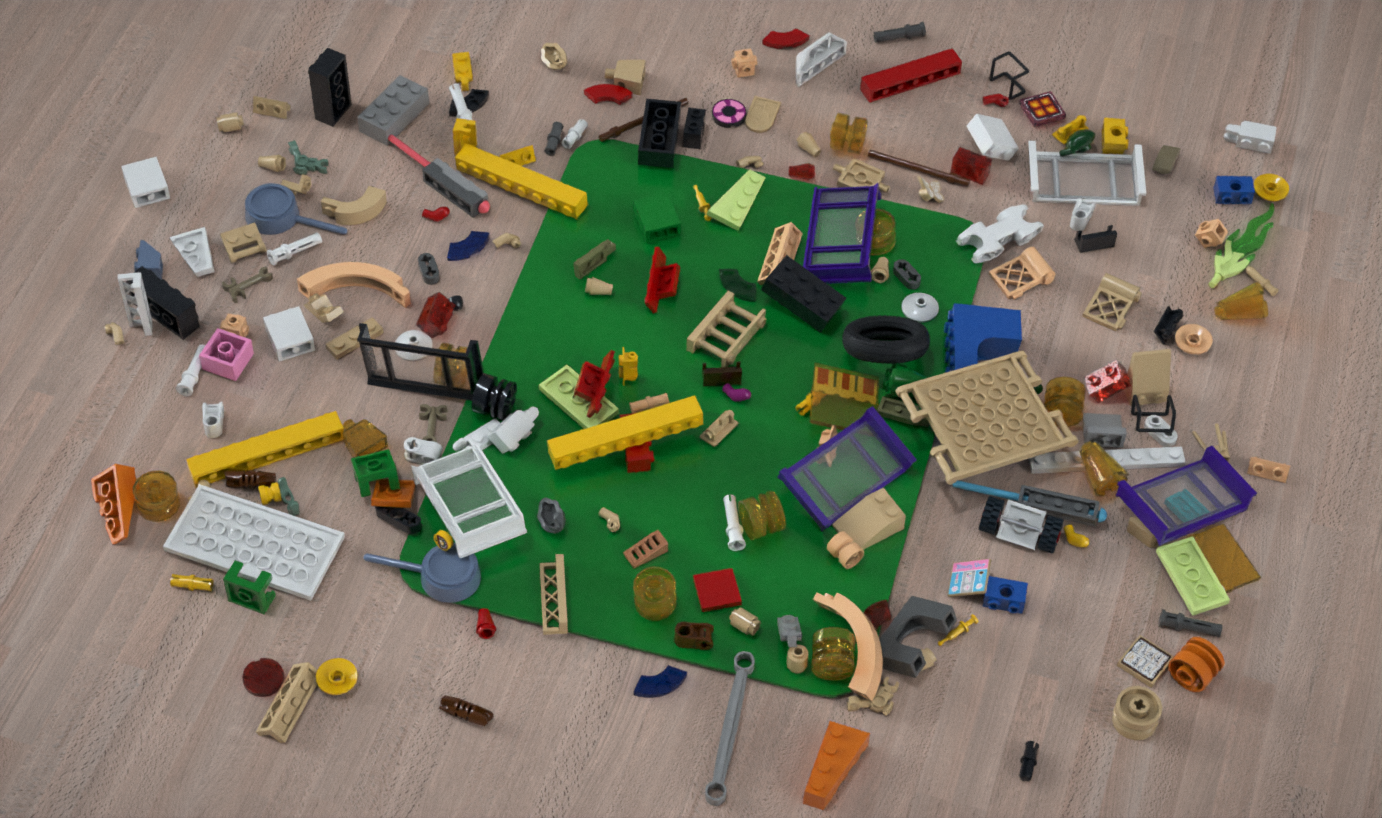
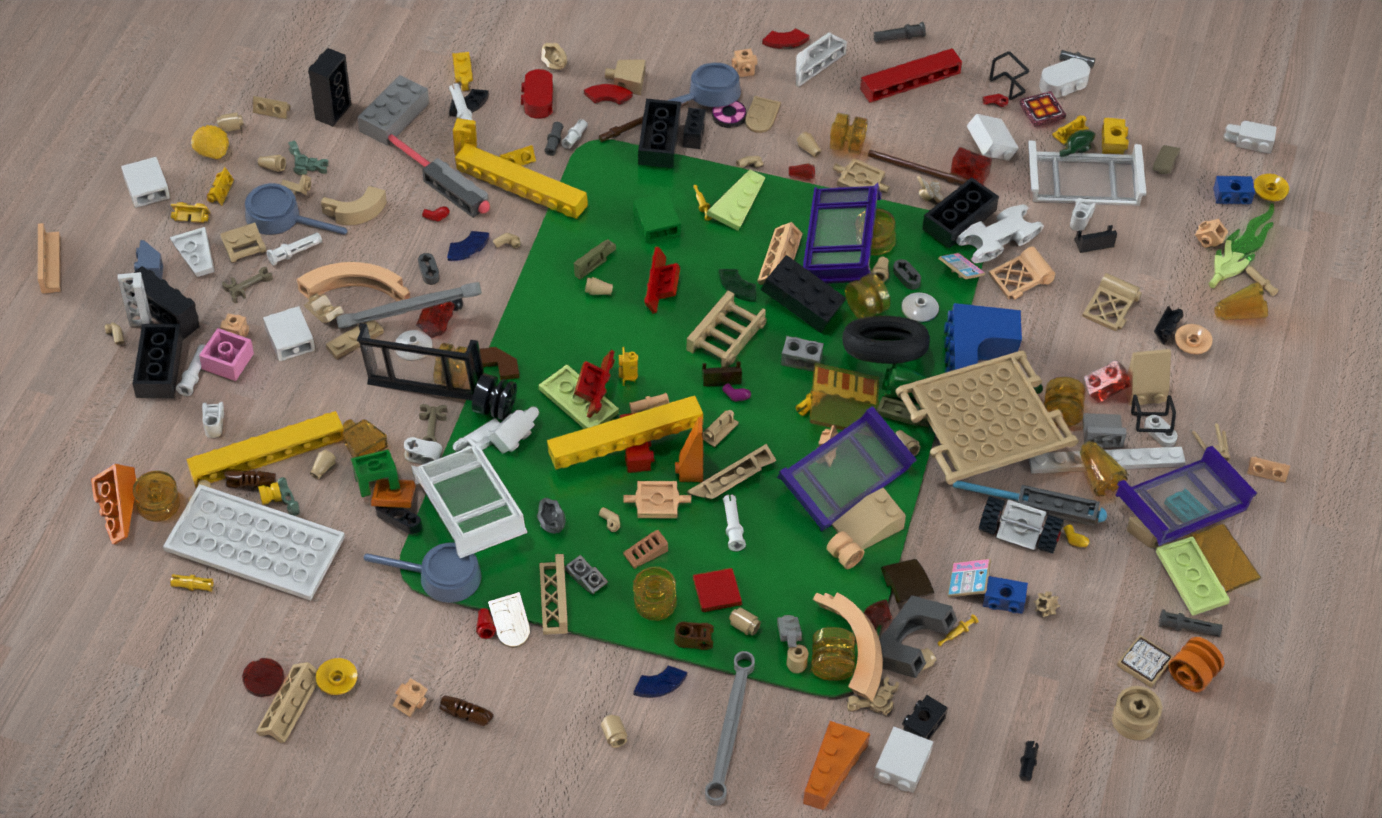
green panel [223,560,276,615] -> none
yellow tile [434,530,454,551] -> none
clear yellow wheel [738,490,786,540] -> none
none -> light nougat fence [38,223,61,294]
none -> black brick [132,324,183,398]
none -> yellow hinge [171,202,211,223]
none -> yellow hair [191,125,229,159]
none -> yellow hinge [207,167,234,206]
none -> tan cone [310,450,336,480]
none -> light grey piece [336,282,482,329]
none -> light nougat brick [393,678,428,717]
none -> reddish brown tile [480,347,519,380]
none -> window [488,592,530,647]
none -> red brick [521,69,553,119]
none -> light grey slope [564,555,608,595]
none -> tan brick [601,715,627,748]
none -> light nougat plate [624,481,691,518]
none -> sand blue piece [668,63,741,107]
none -> orange wedge [675,417,703,482]
none -> tan wedge [686,444,776,500]
none -> light grey brick [781,336,824,372]
none -> clear yellow wheel [845,273,890,319]
none -> white brick [874,727,933,793]
none -> dark brown slope [881,559,935,603]
none -> tan cone [895,430,920,456]
none -> black brick [902,695,948,740]
none -> black brick [922,177,999,249]
none -> piece [938,253,985,279]
none -> tan gear [1034,591,1060,616]
none -> white brick [1039,58,1090,98]
none -> dark grey pin [1059,50,1095,68]

